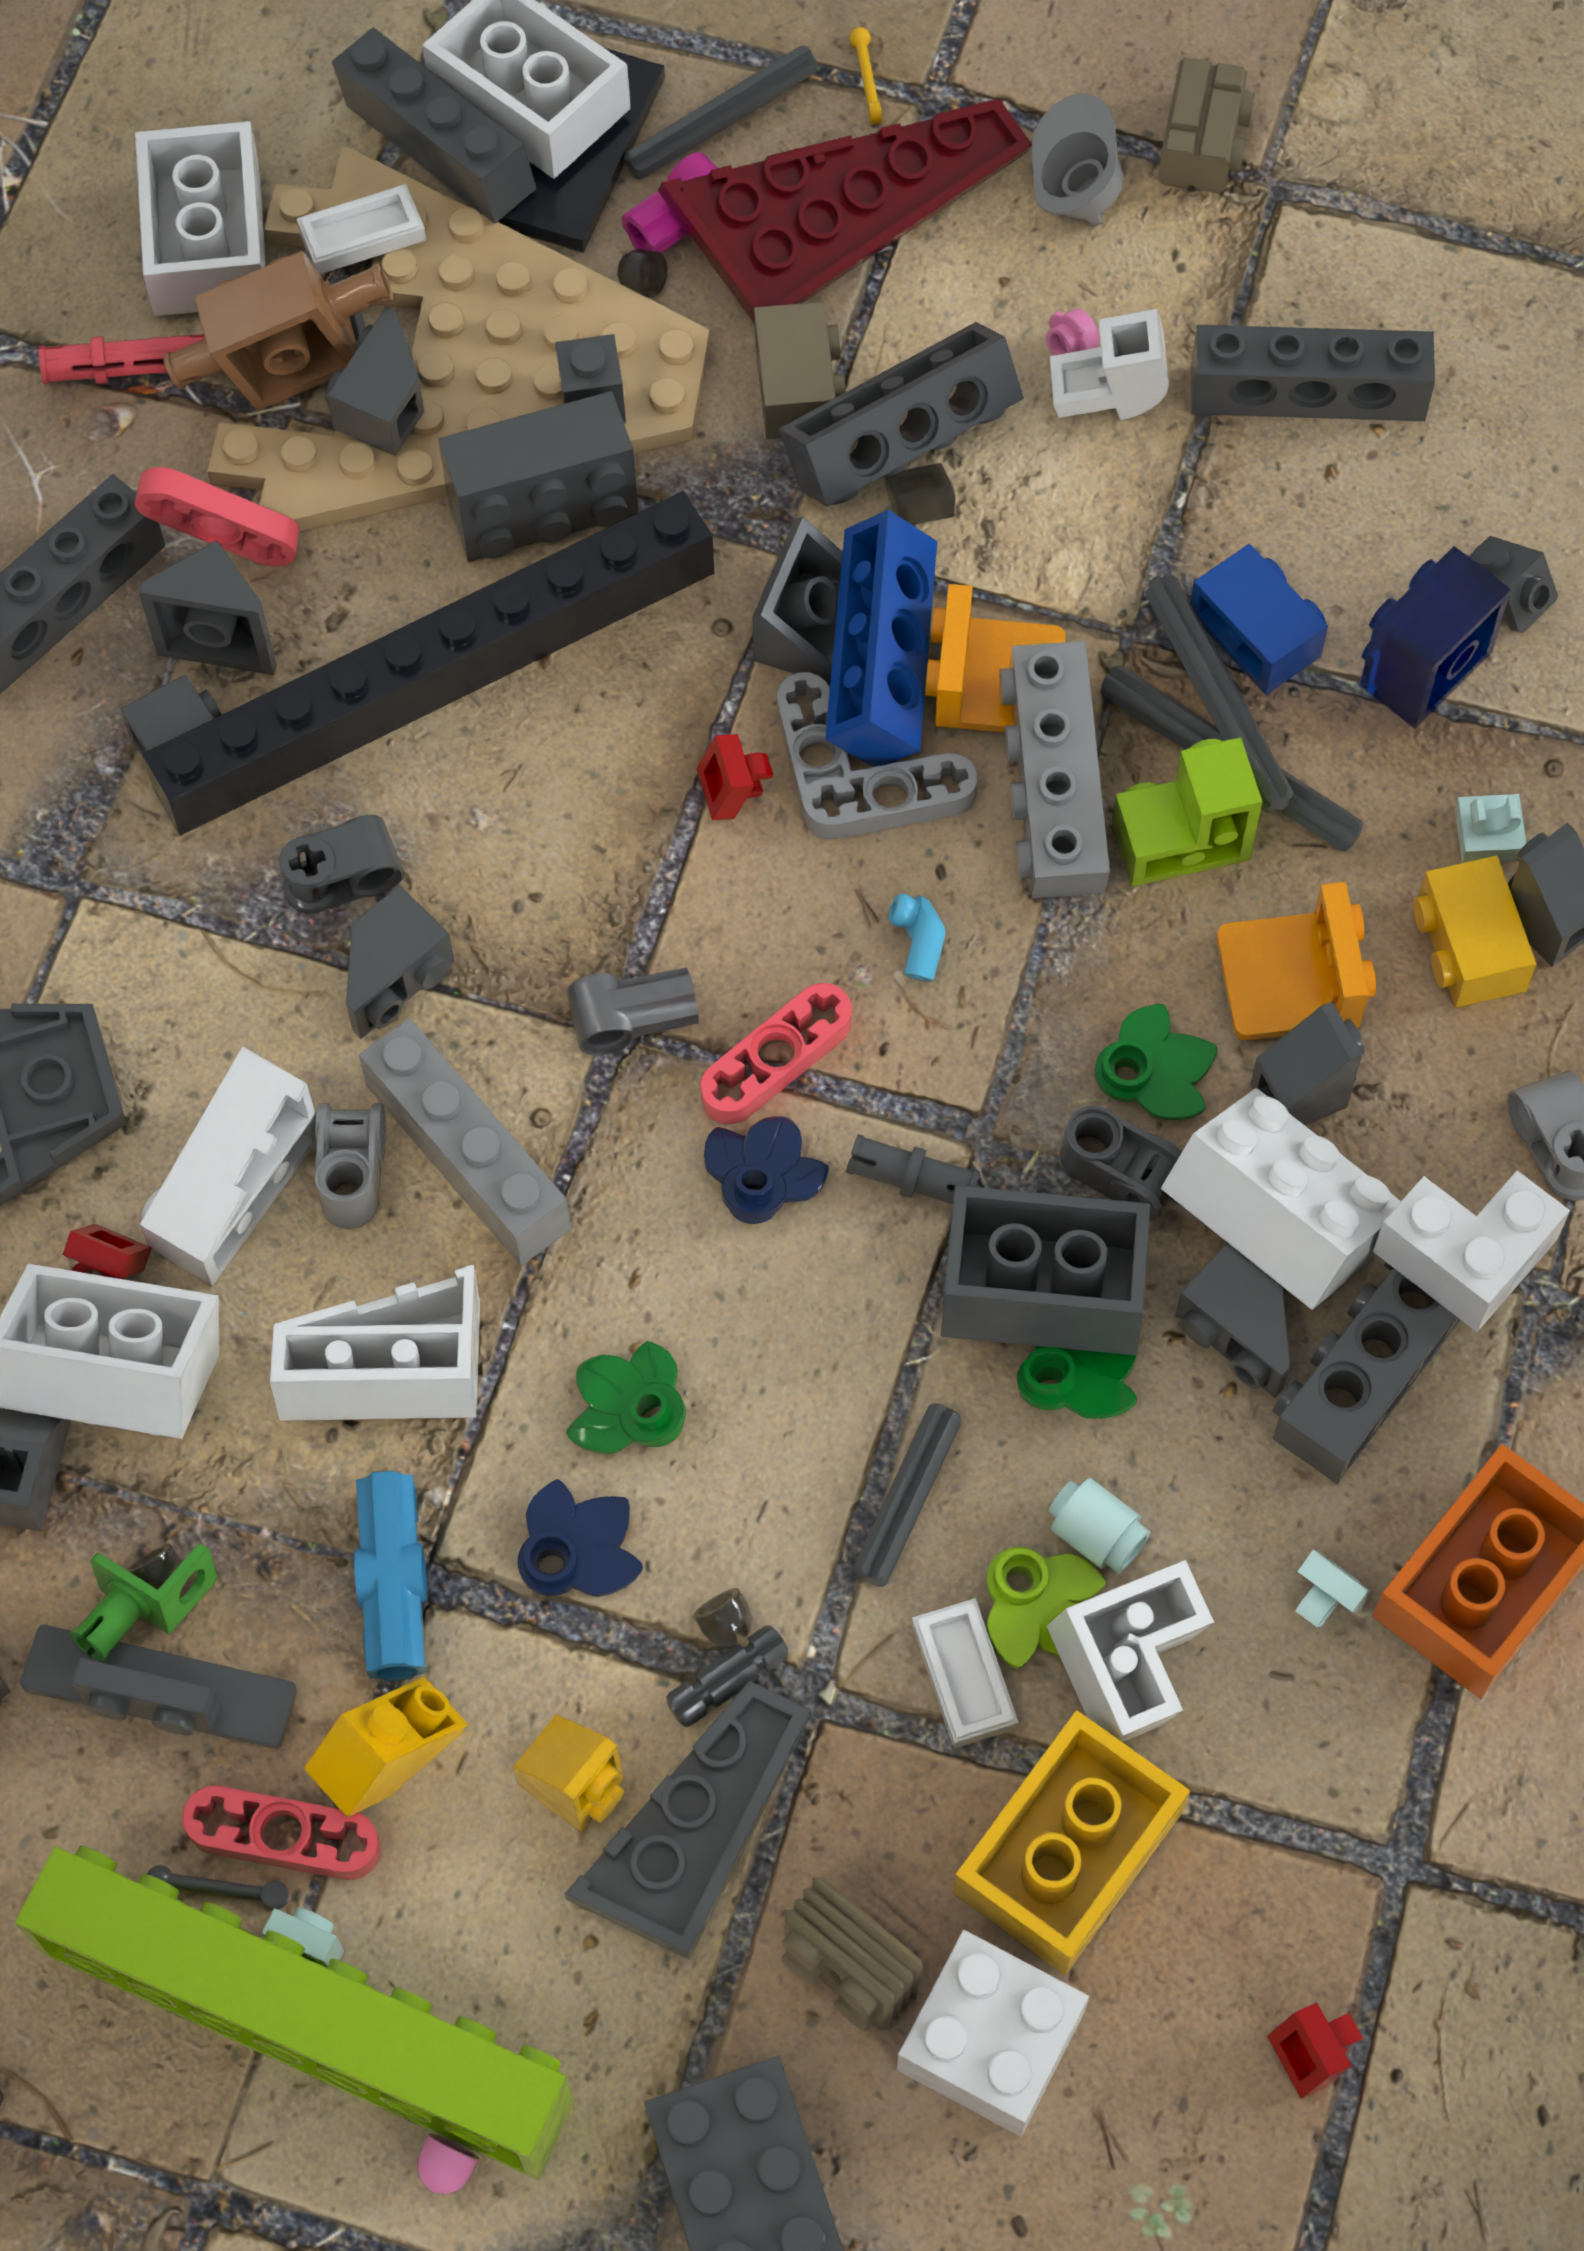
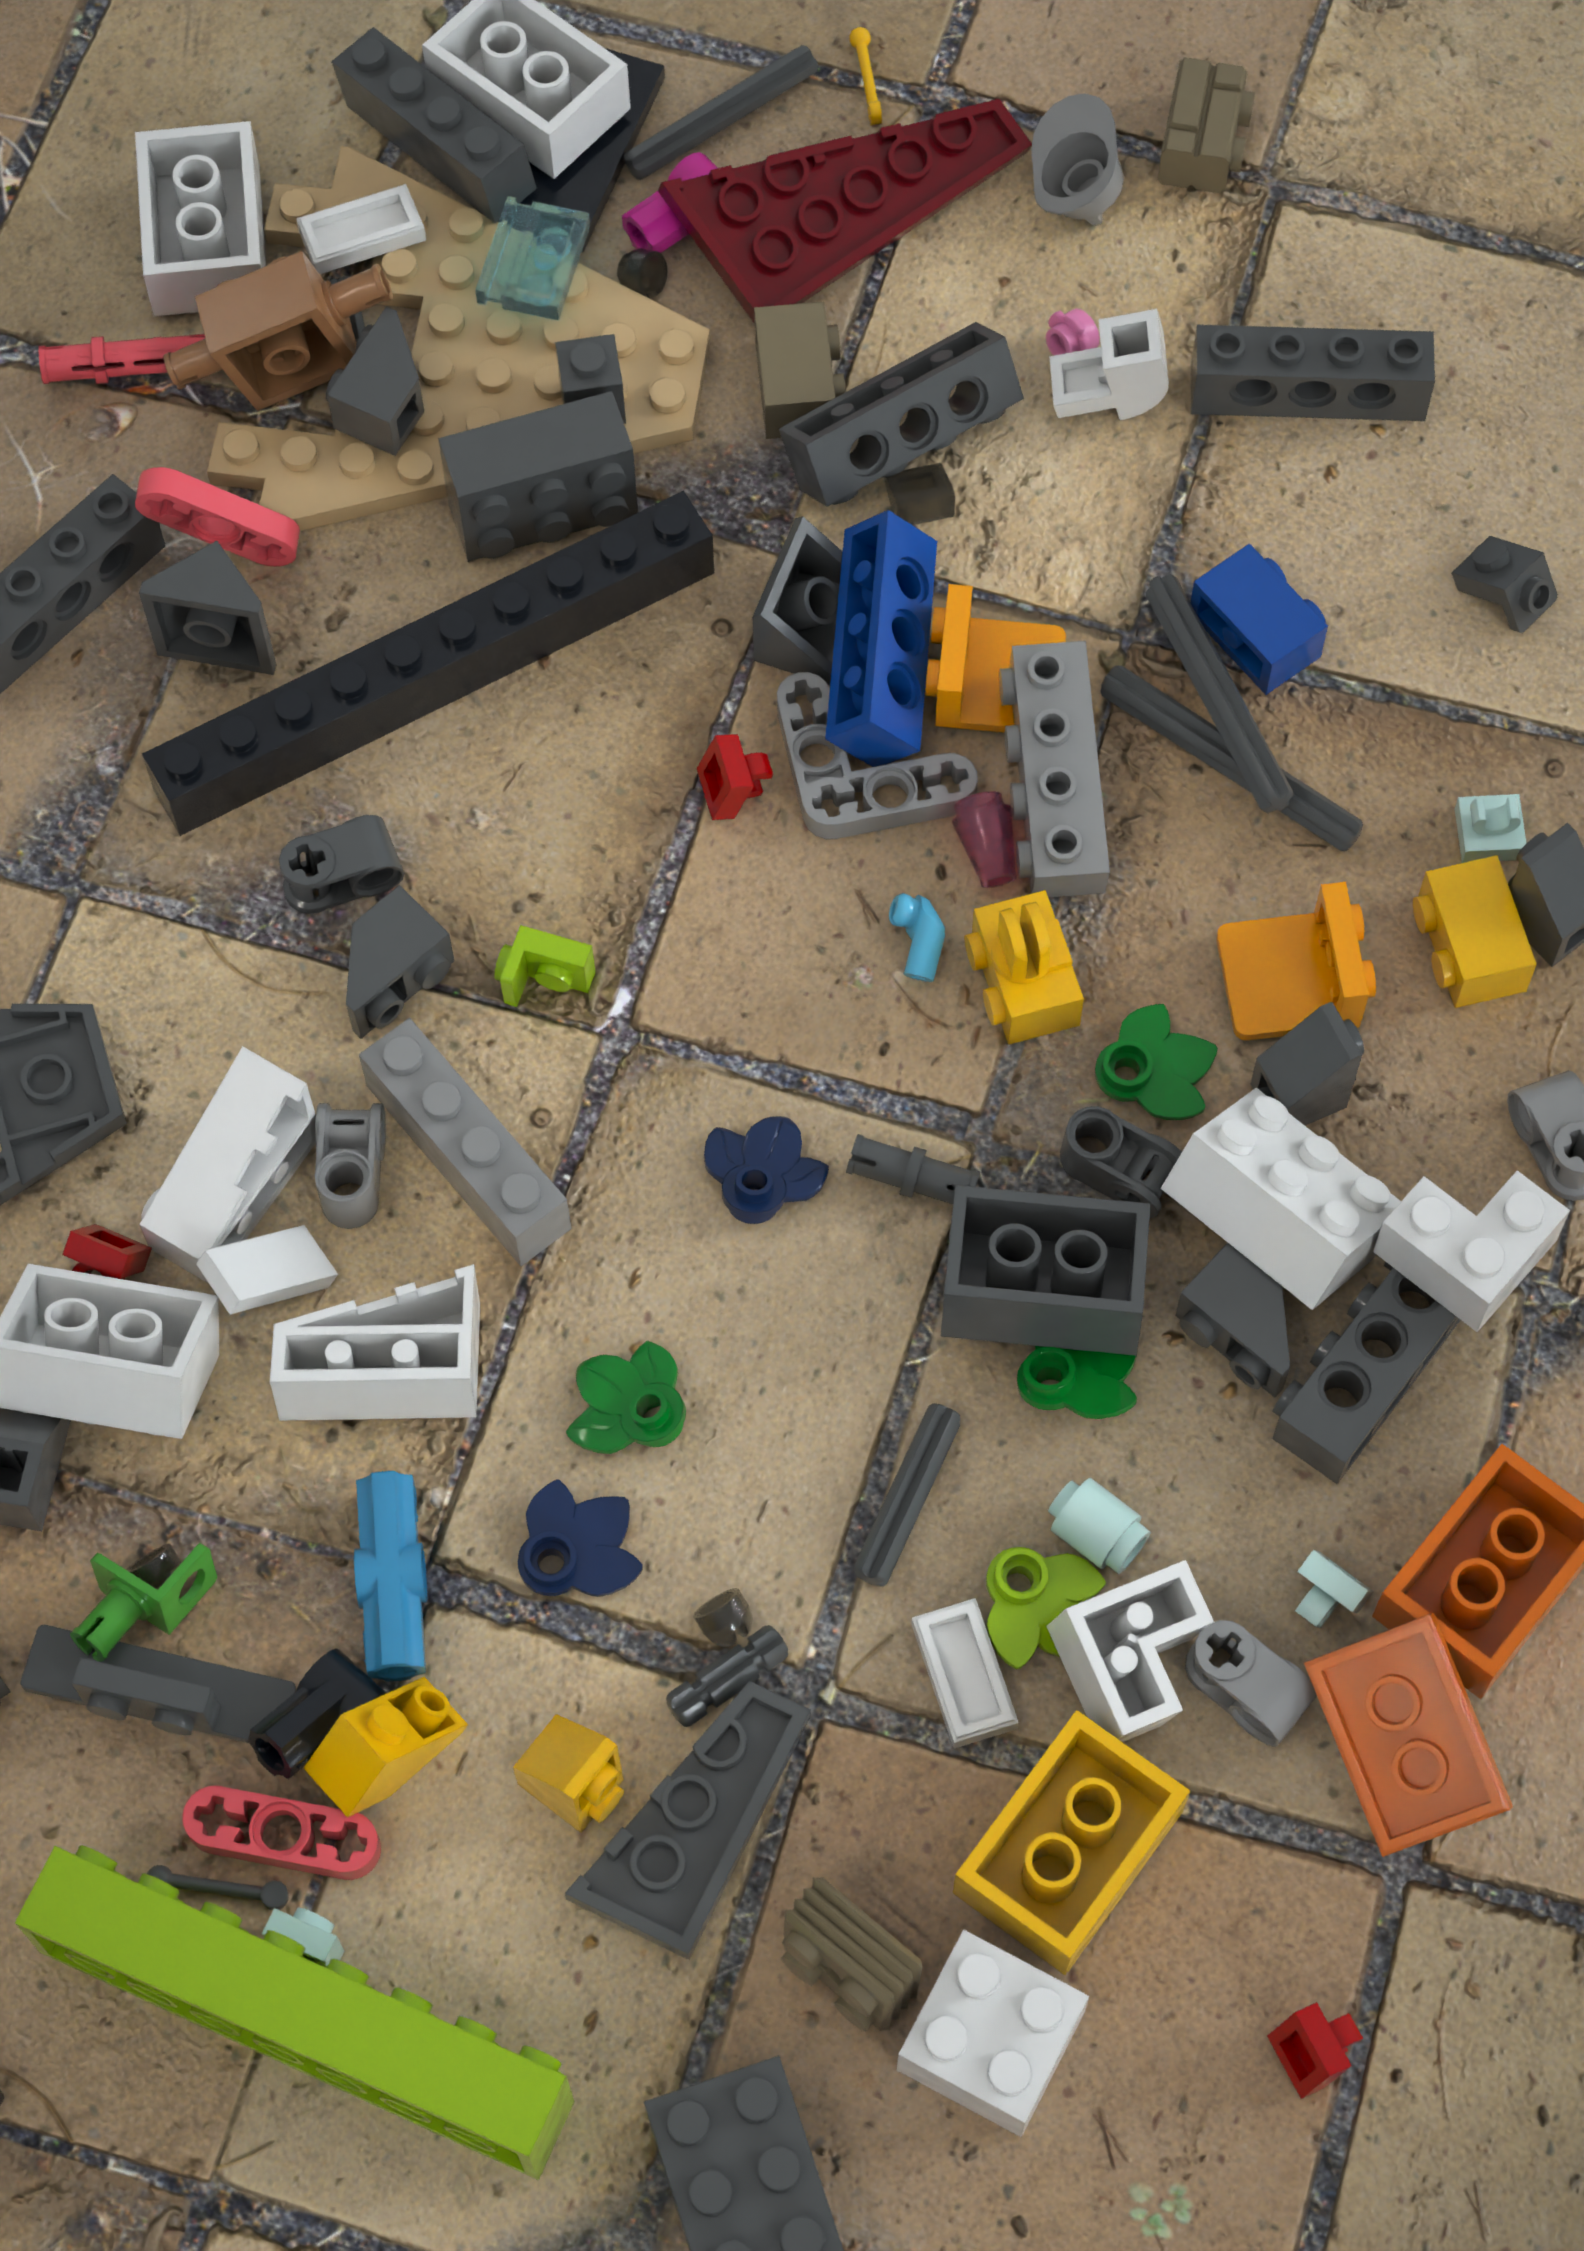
dark grey brick [120,674,222,758] -> none
bright pink hinge [417,2133,479,2194] -> none
flat silver piece [567,967,699,1055] -> none
coral beam [700,983,852,1125] -> none
lime brick [1112,737,1263,887] -> none
clear blue brick [1359,546,1511,729] -> none
none -> white tile [196,1225,338,1315]
none -> black piece [248,1648,387,1780]
none -> clear light blue plate [475,196,590,321]
none -> lime bracket [494,925,596,1007]
none -> clear pink cone [952,791,1017,888]
none -> yellow brick [964,890,1084,1045]
none -> light grey piece [1185,1620,1317,1747]
none -> orange tile [1304,1612,1513,1857]

